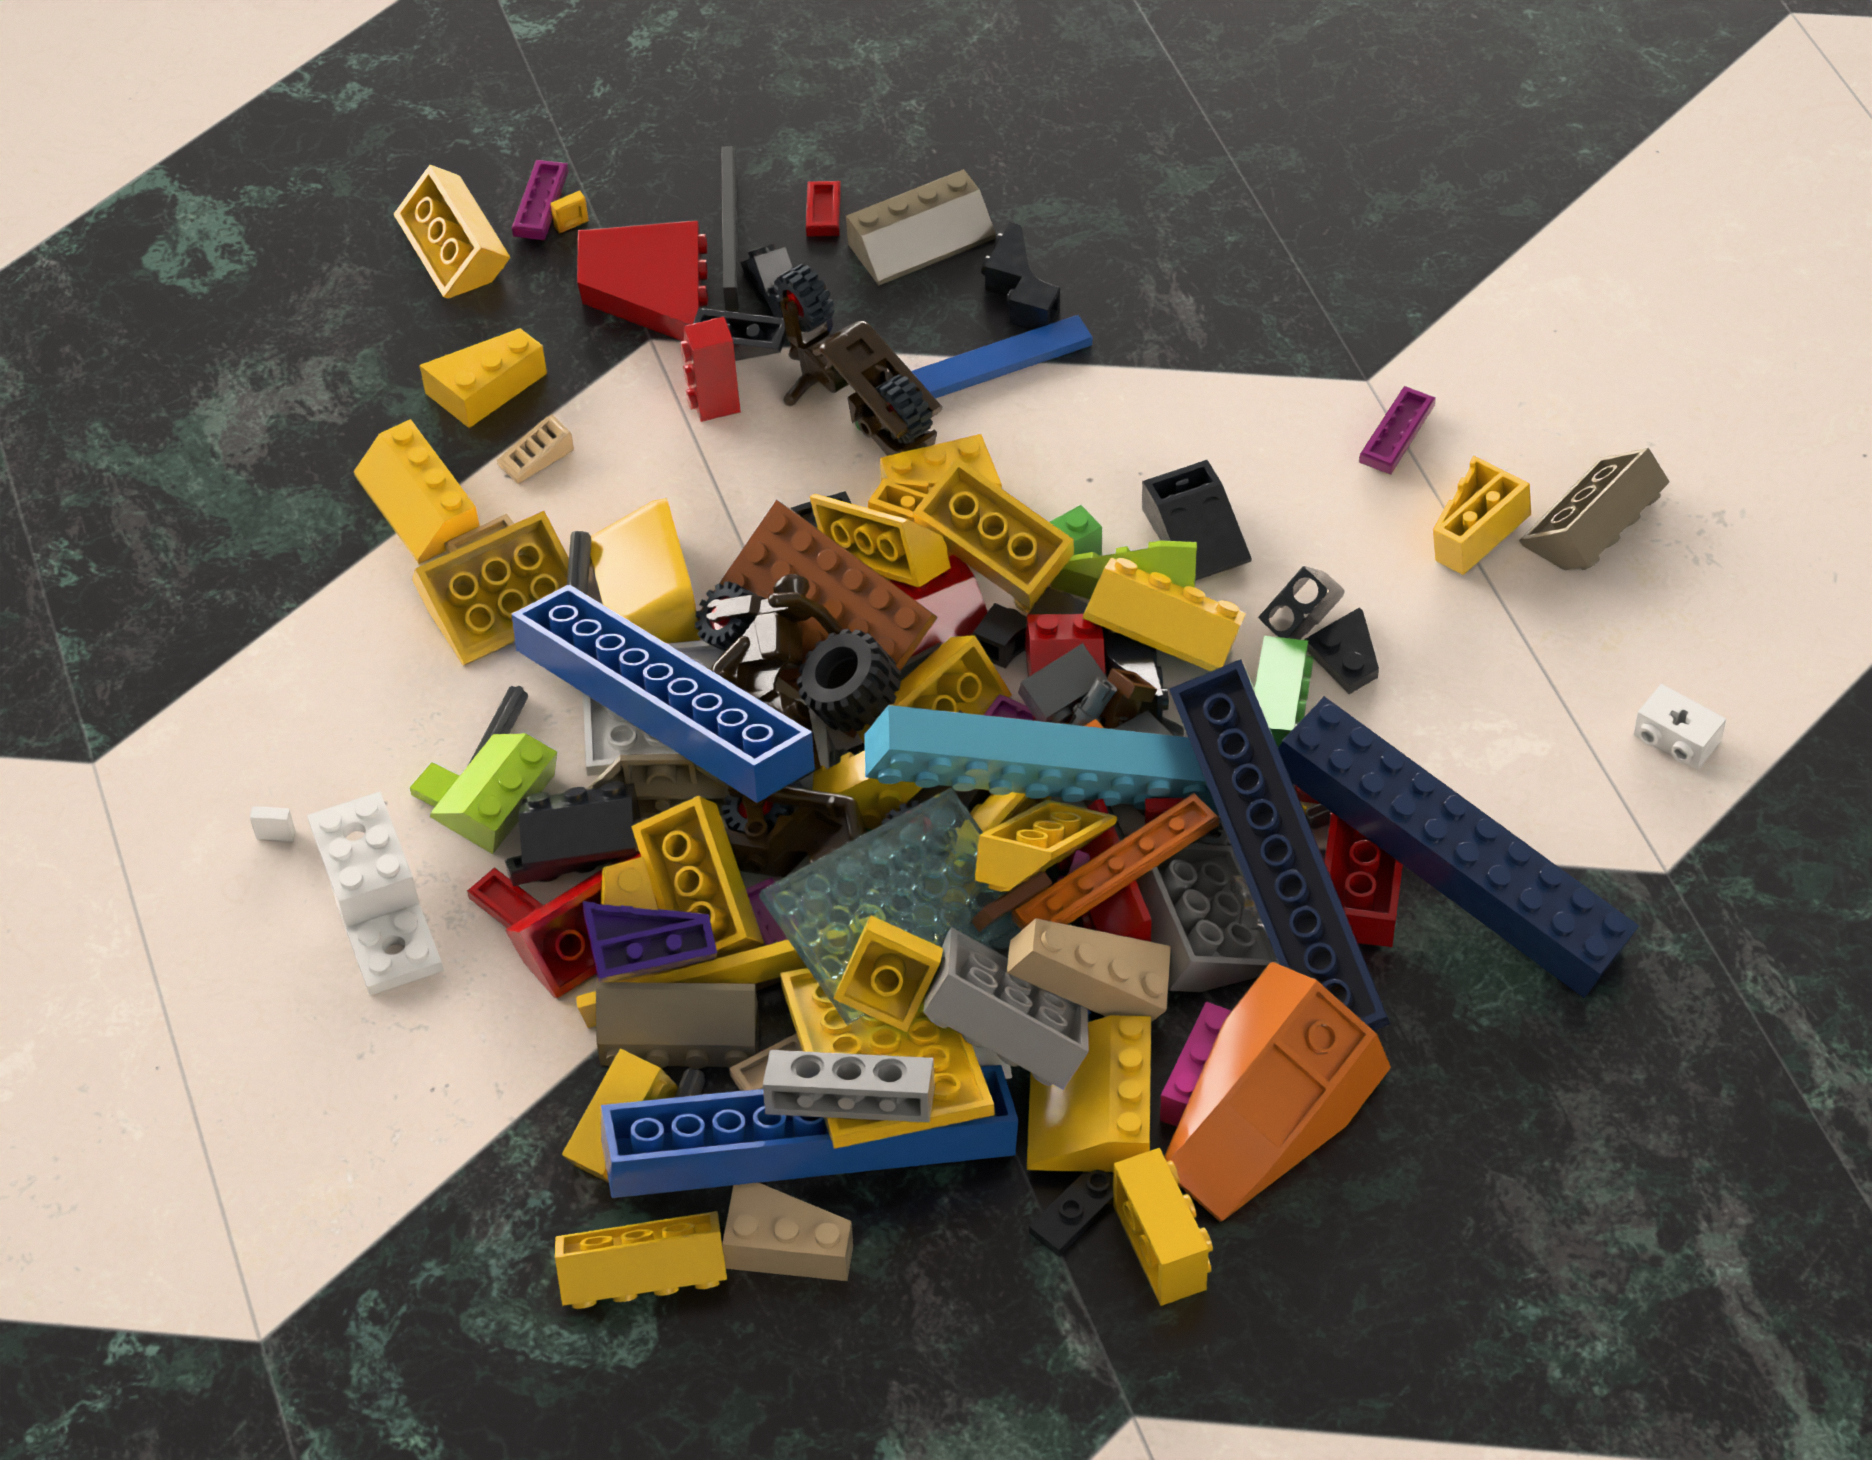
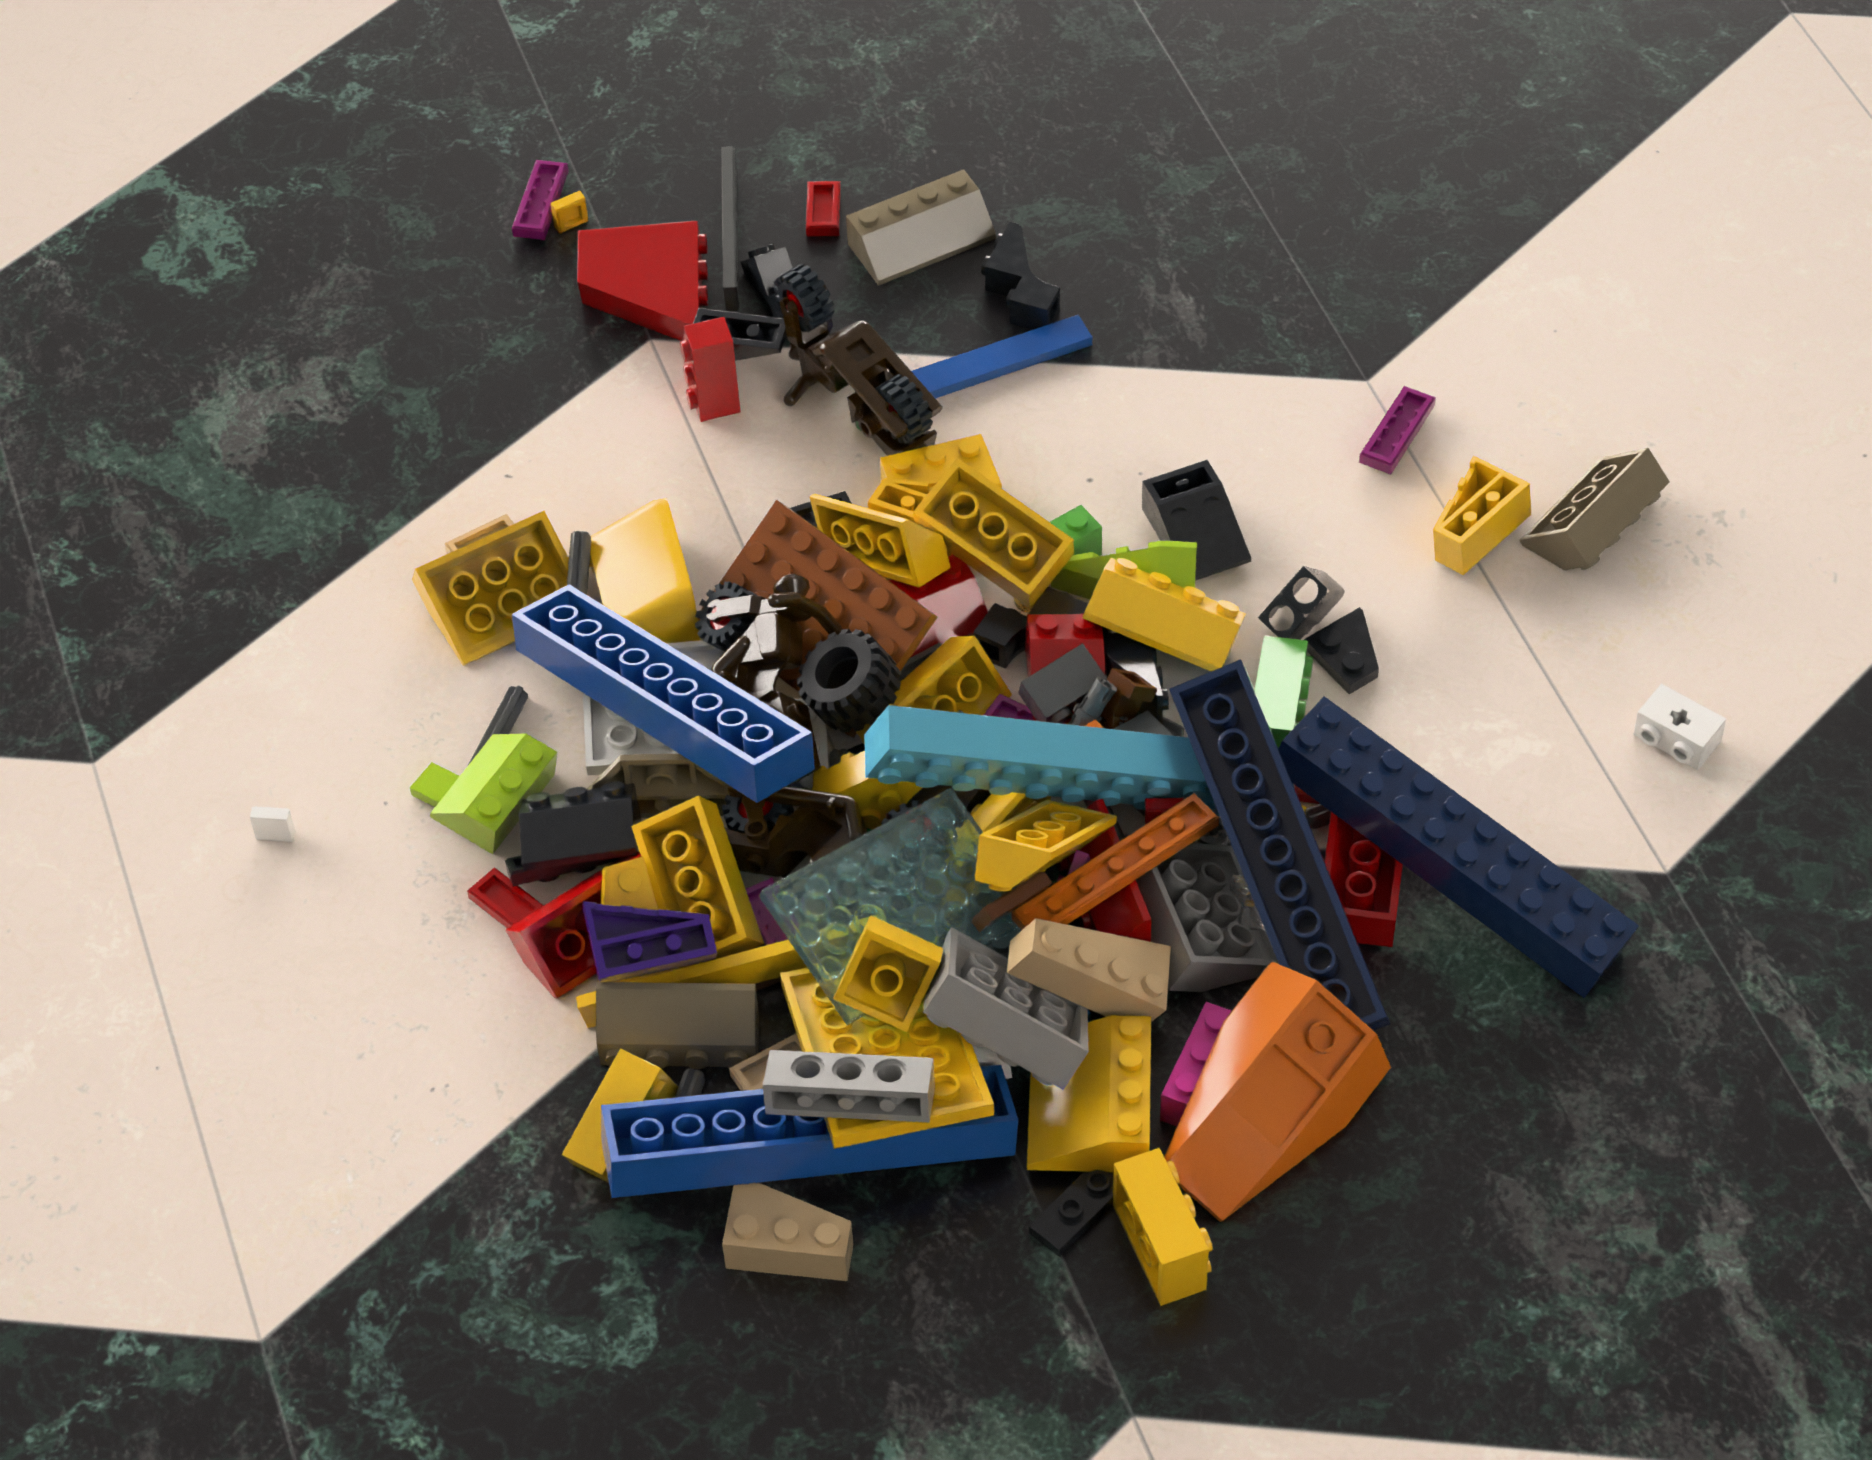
white bracket [307,791,444,995] -> none
yellow slope [354,419,480,564] -> none
yellow slope [394,165,511,299] -> none
yellow wedge [419,328,547,428] -> none
tan slope [497,415,574,484] -> none
yellow slope [555,1211,727,1309] -> none

